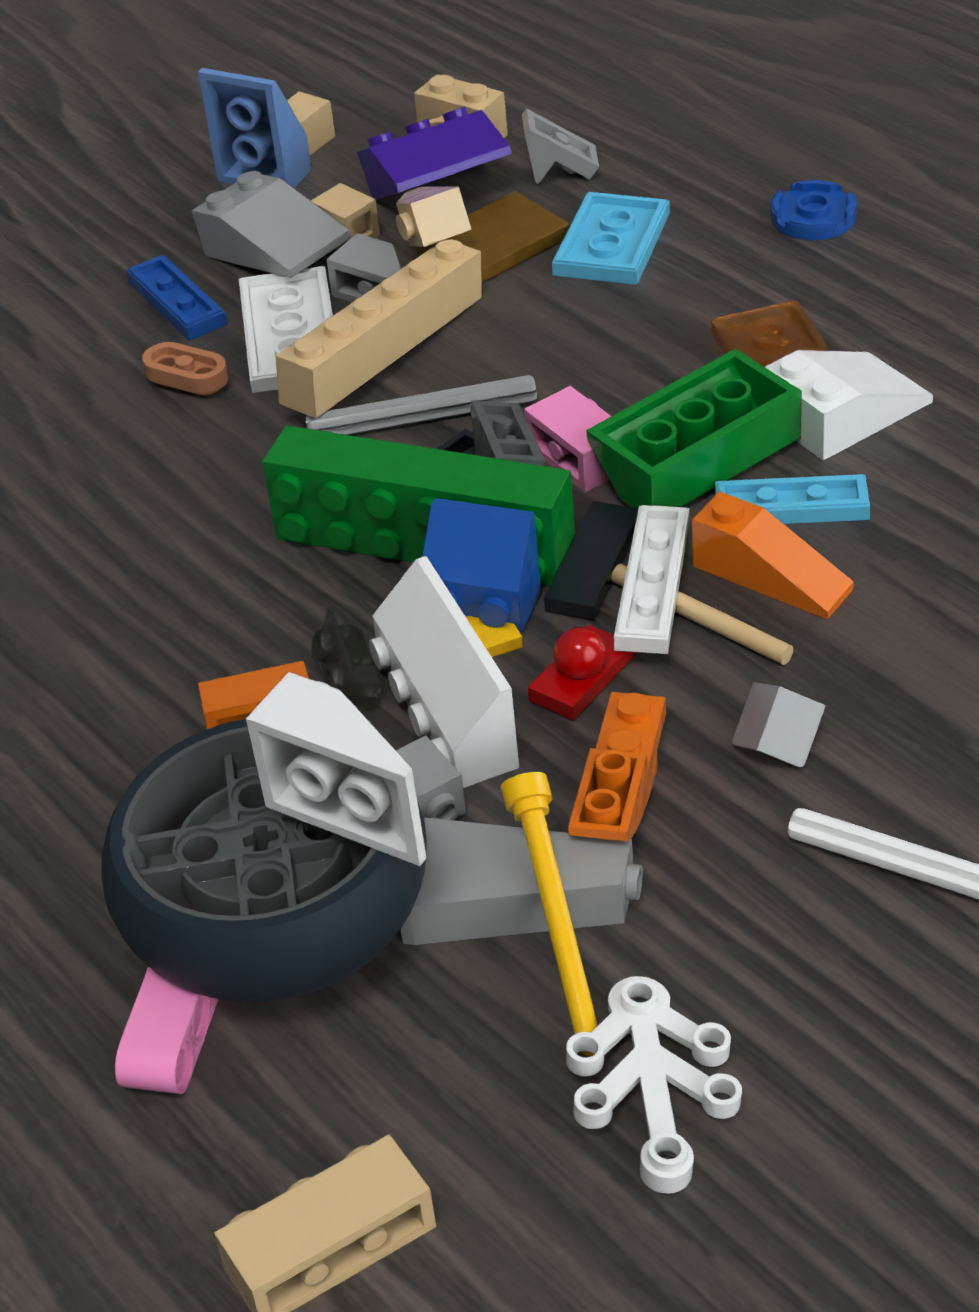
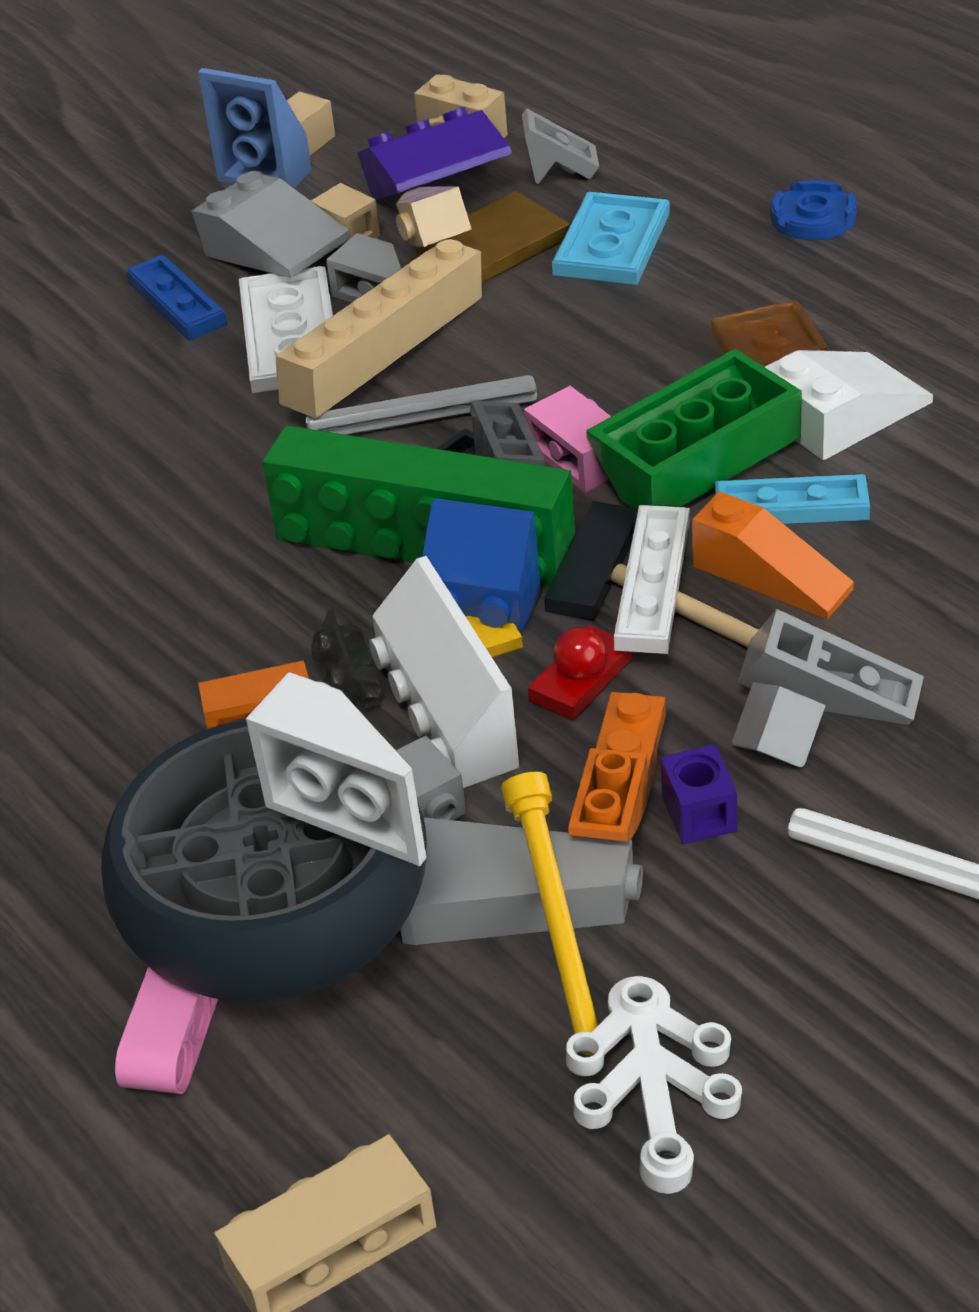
nougat plate [142,342,228,396] -> none
none -> dark purple brick [660,744,737,845]
none -> light grey slope [738,609,924,725]

